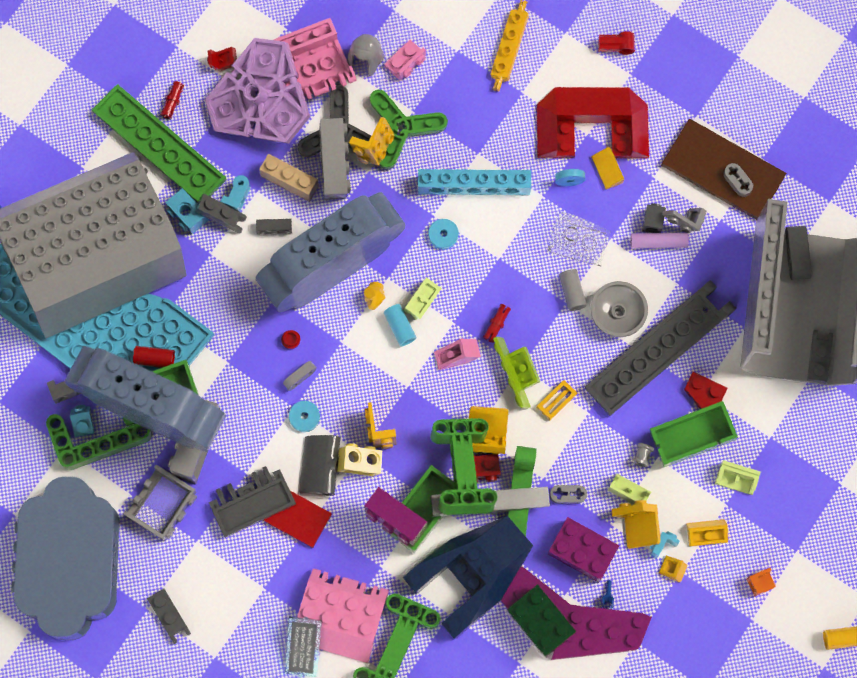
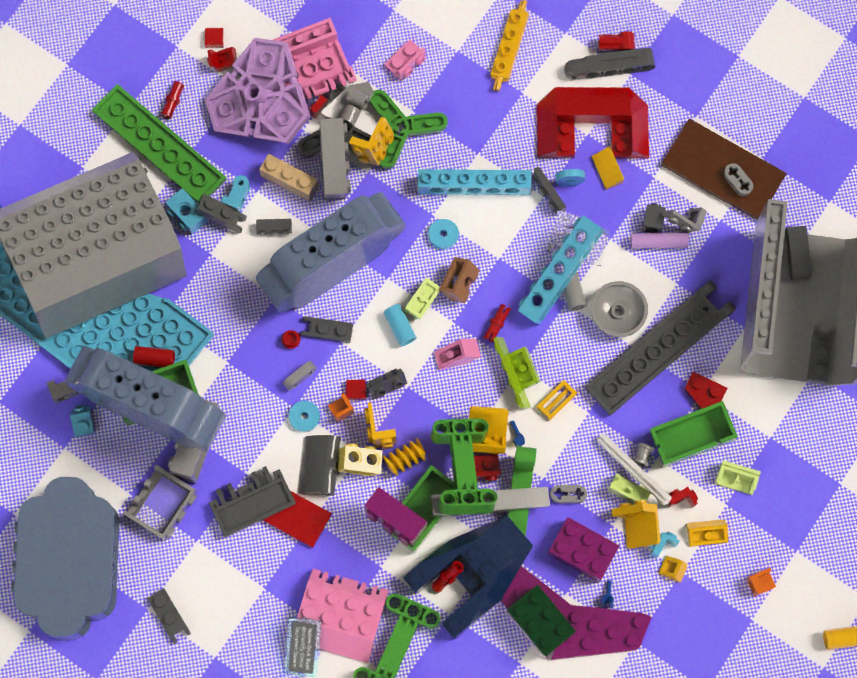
bright green beam [46,414,153,471] -> none
light grey hair [347,34,385,77] -> none
yellow rock [363,282,385,310] -> none
none -> red tile [205,28,224,48]
none -> dark grey hinge [300,316,354,343]
none -> red tile [310,95,327,119]
none -> light grey panel [322,81,374,128]
none -> orange panel [328,393,354,423]
none -> red tile [346,379,366,400]
none -> dark grey hinge [366,368,408,400]
none -> yellow piece [383,438,426,476]
none -> red pin [432,561,464,593]
none -> medium nougat brick [439,257,480,304]
none -> blue hand [510,420,525,447]
none -> medium azure brick [518,215,605,325]
none -> dark grey hinge [533,167,566,216]
none -> dark grey piece [564,48,656,80]
none -> white axle [597,434,671,505]
none -> red bracket [668,487,698,508]

